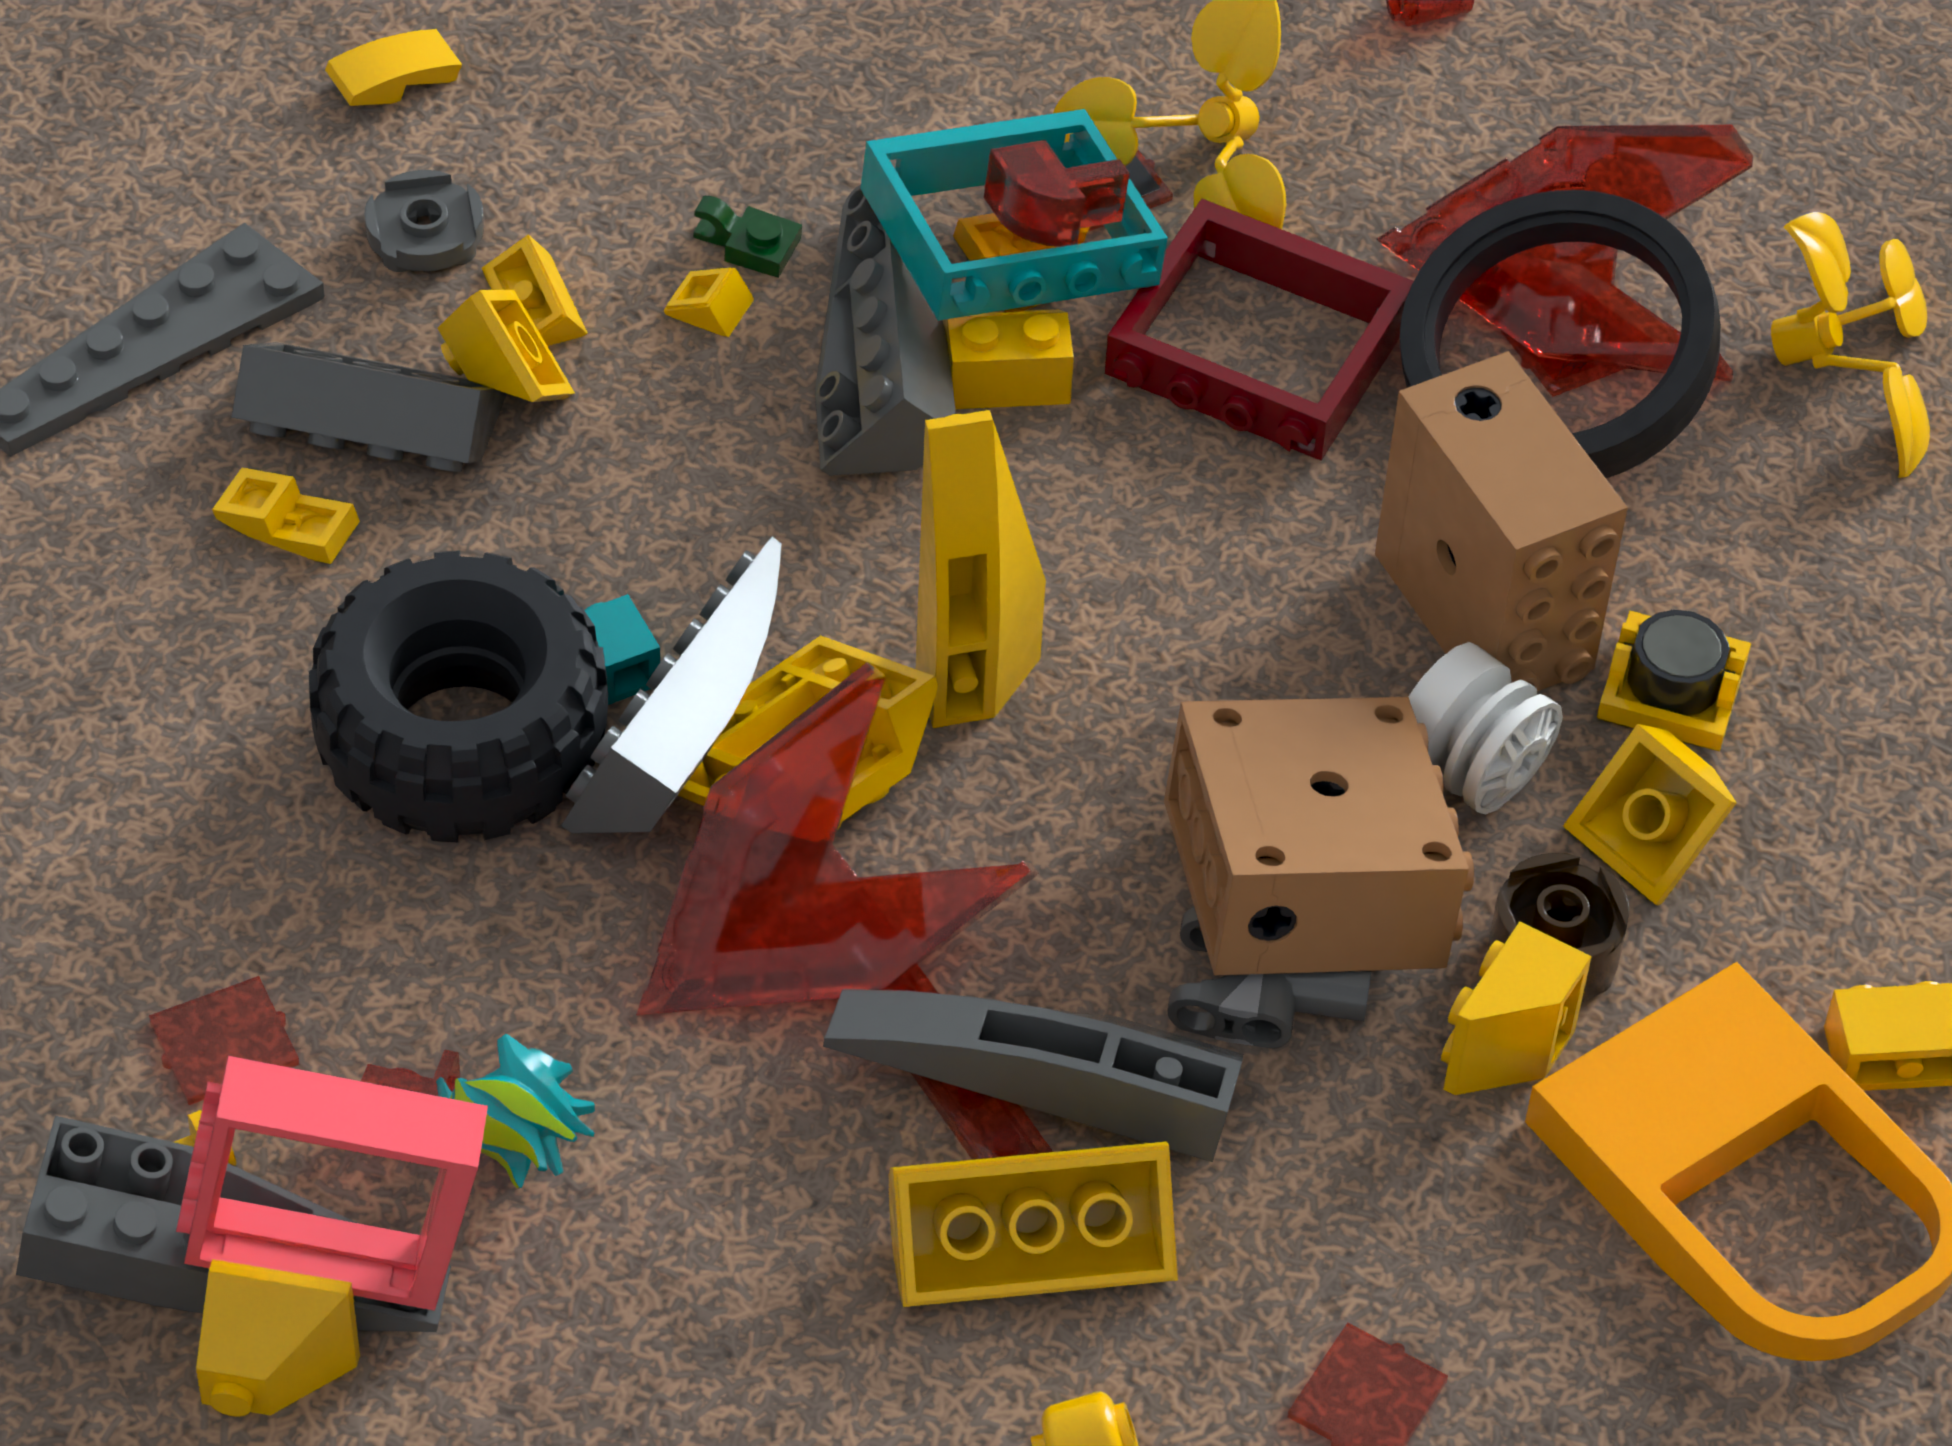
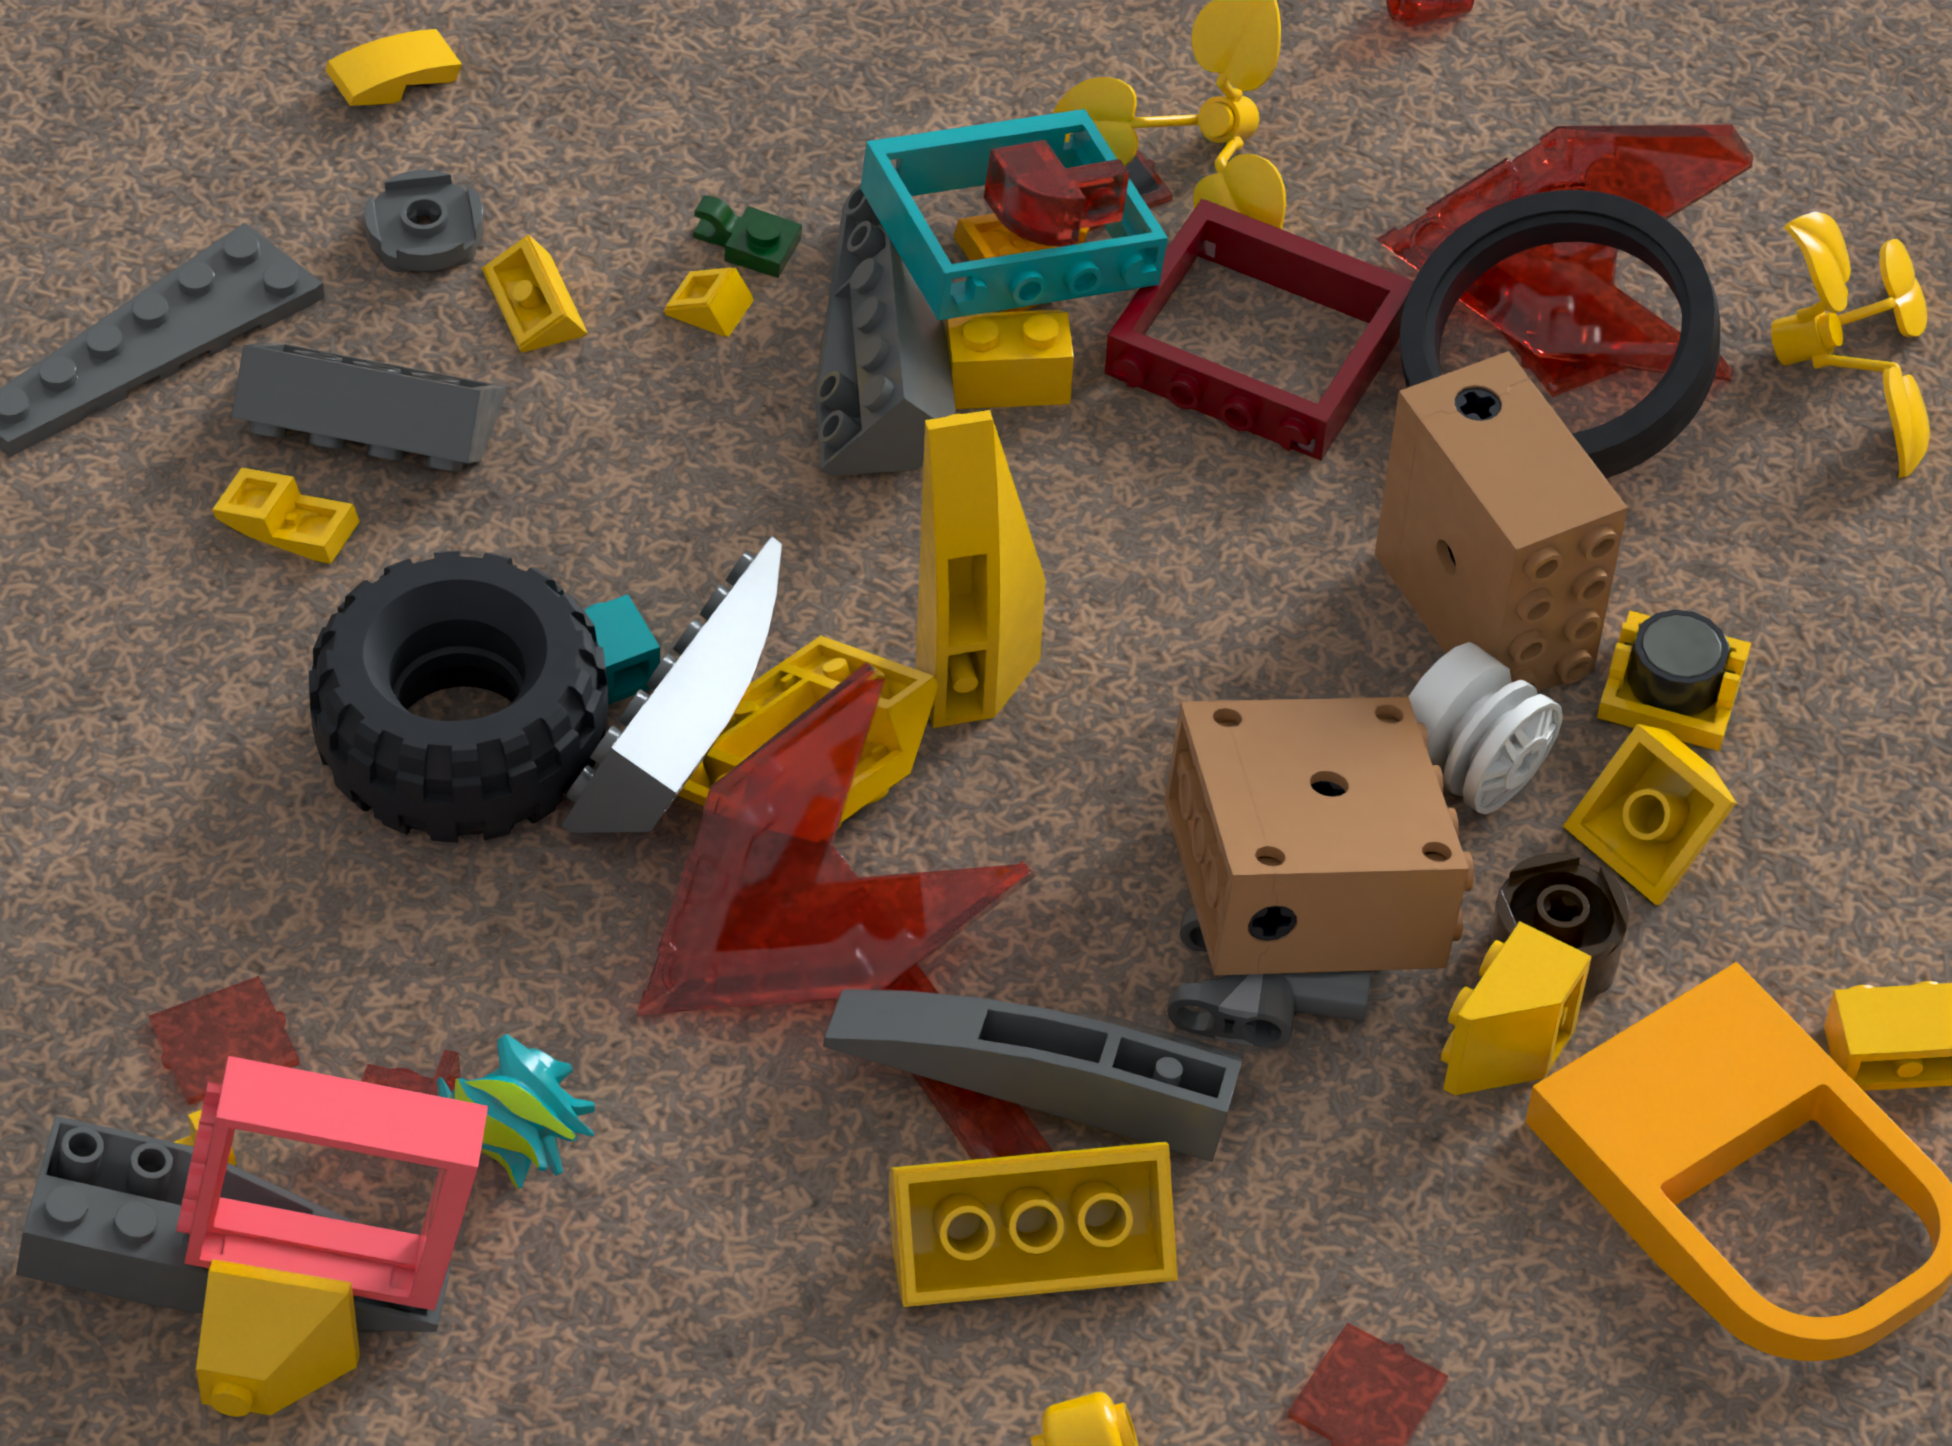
yellow slope [437,290,575,402] -> none

